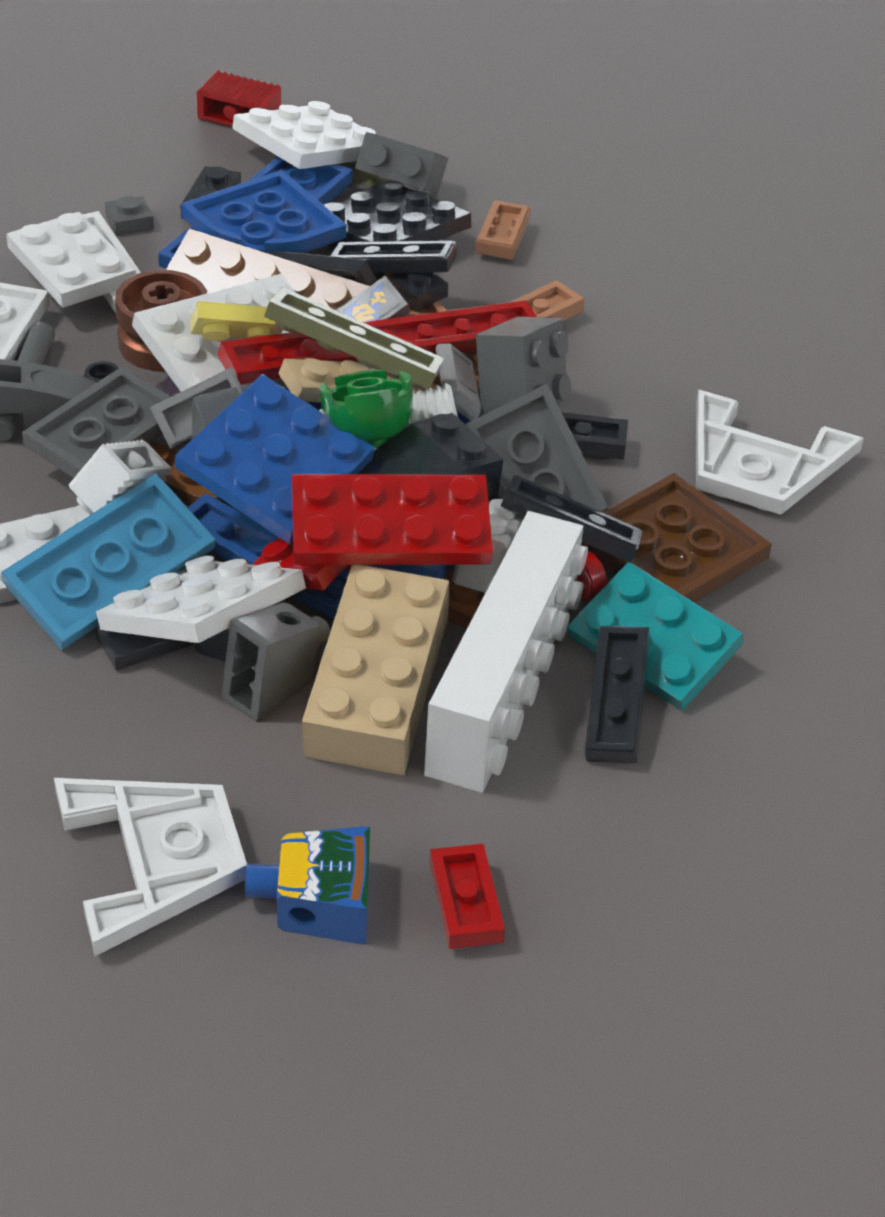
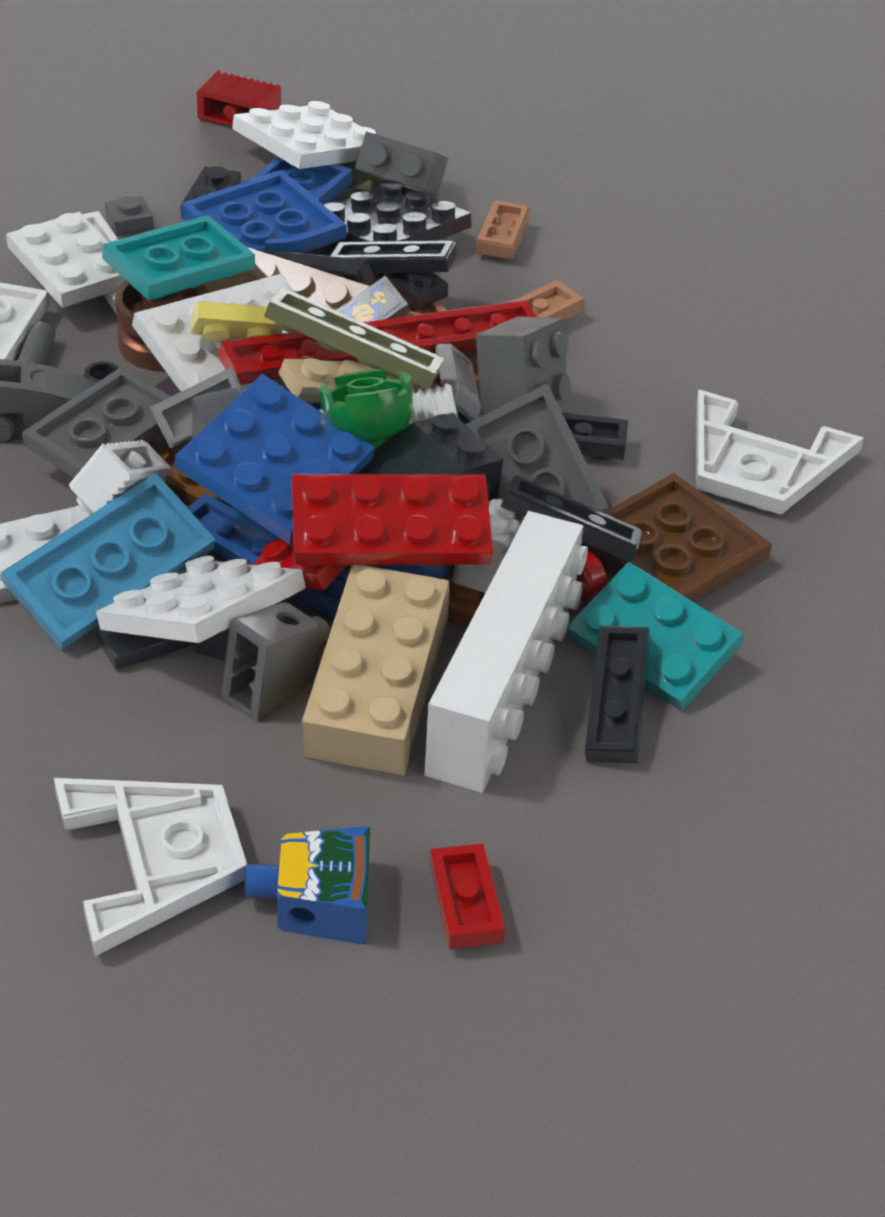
none -> teal plate [102,215,255,300]

